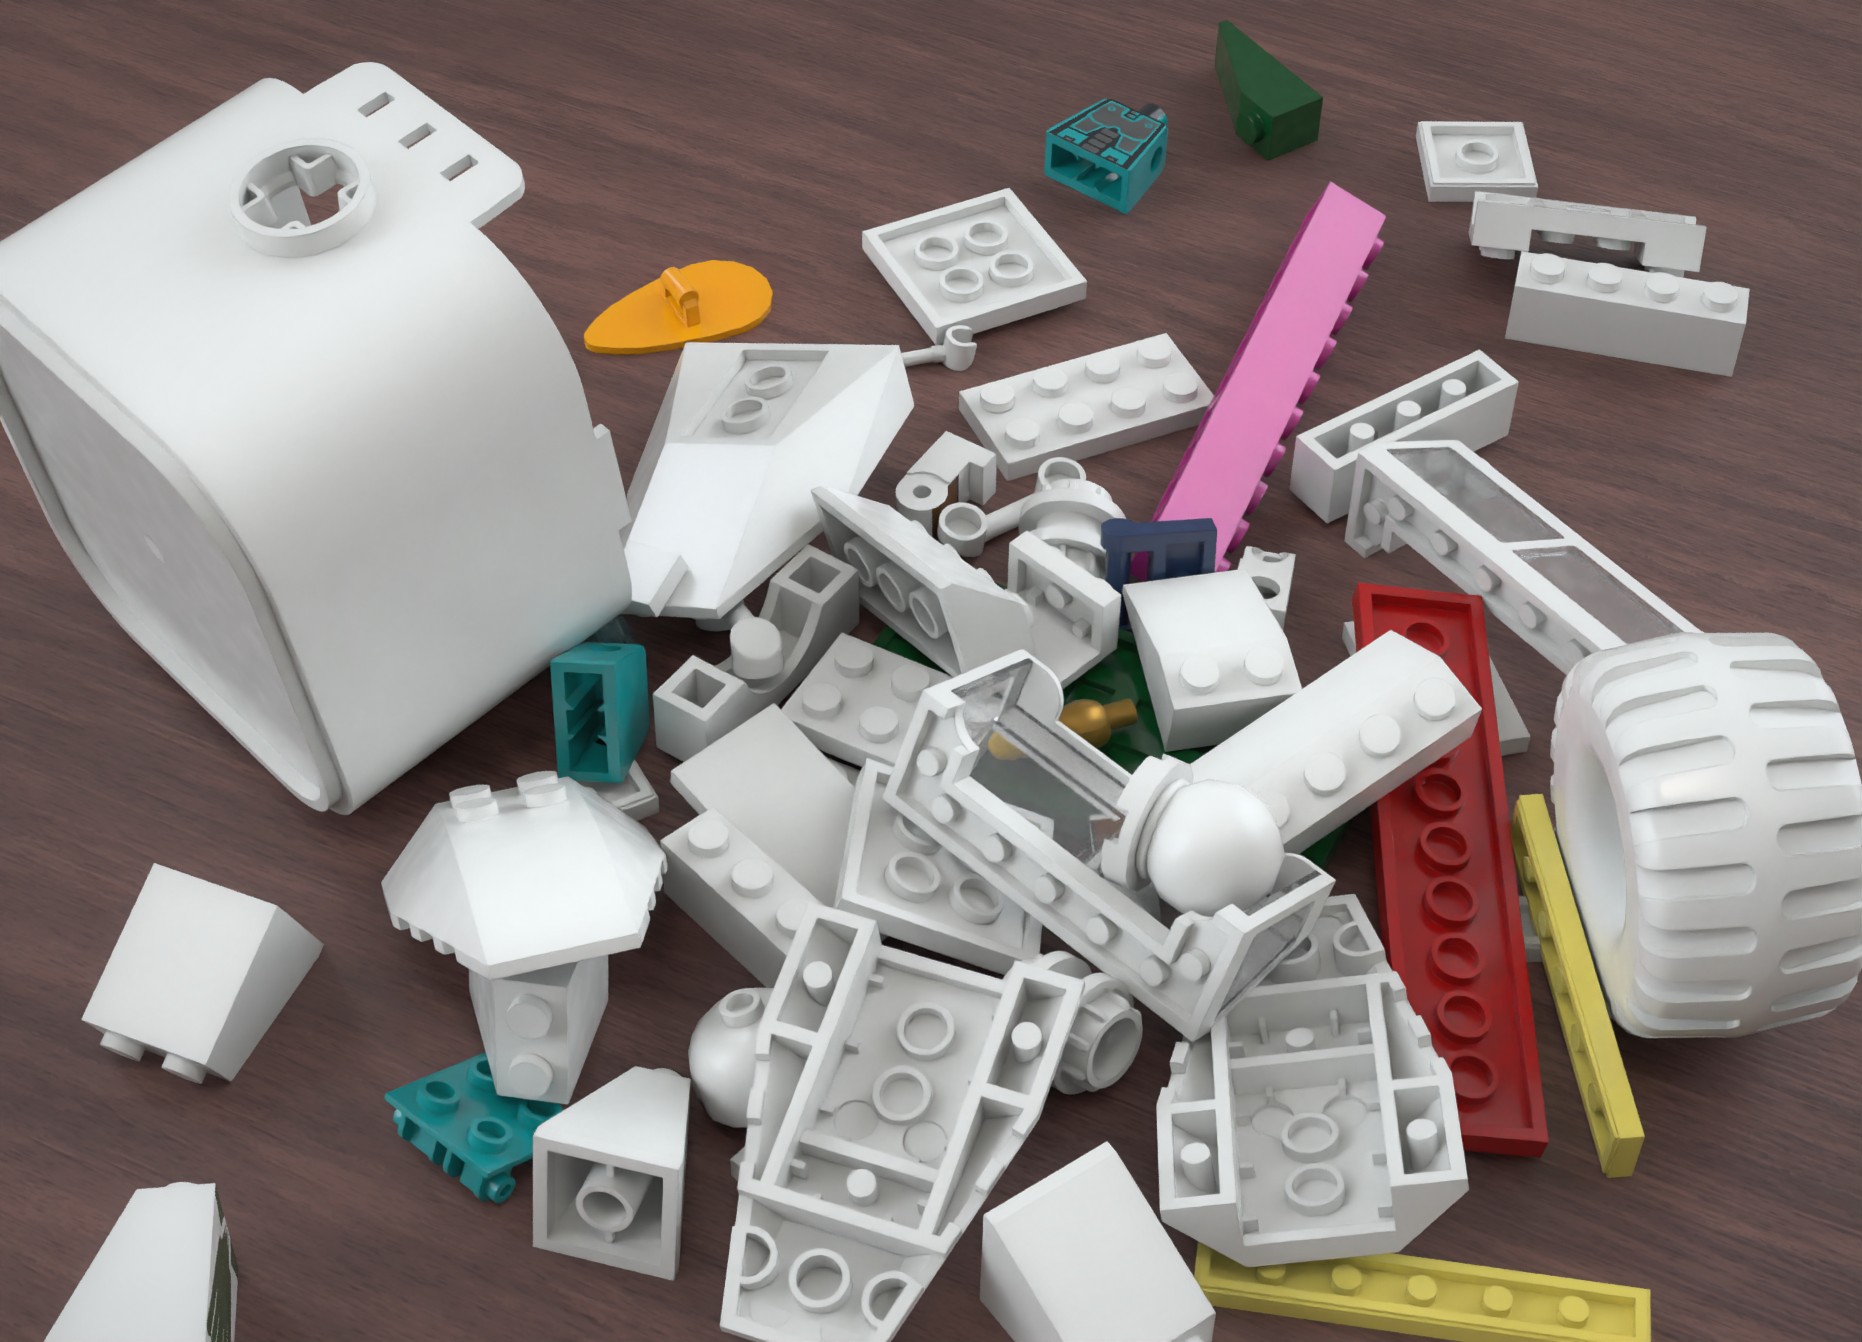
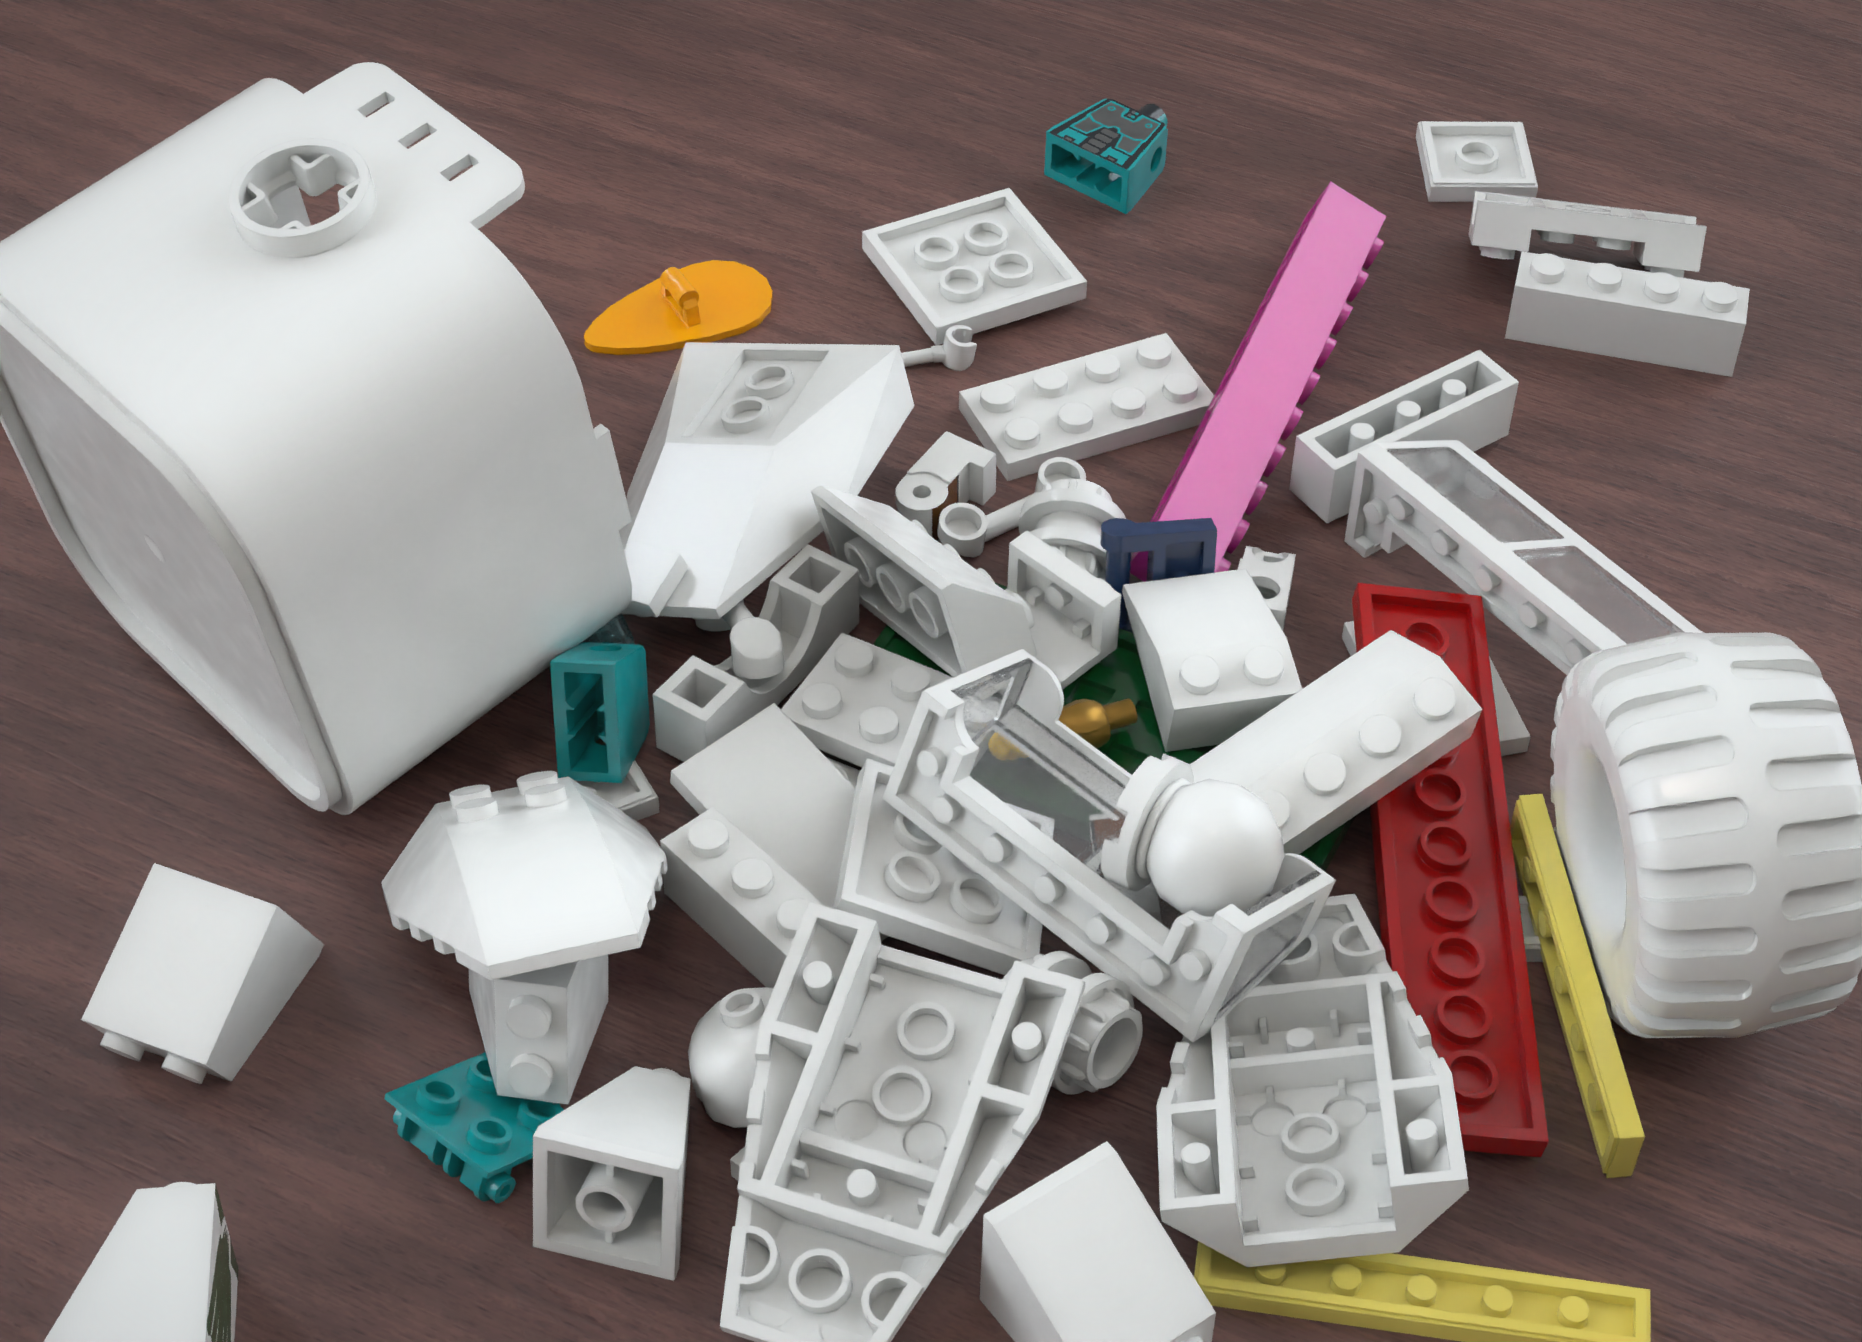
dark green slope [1214,20,1323,161] -> none

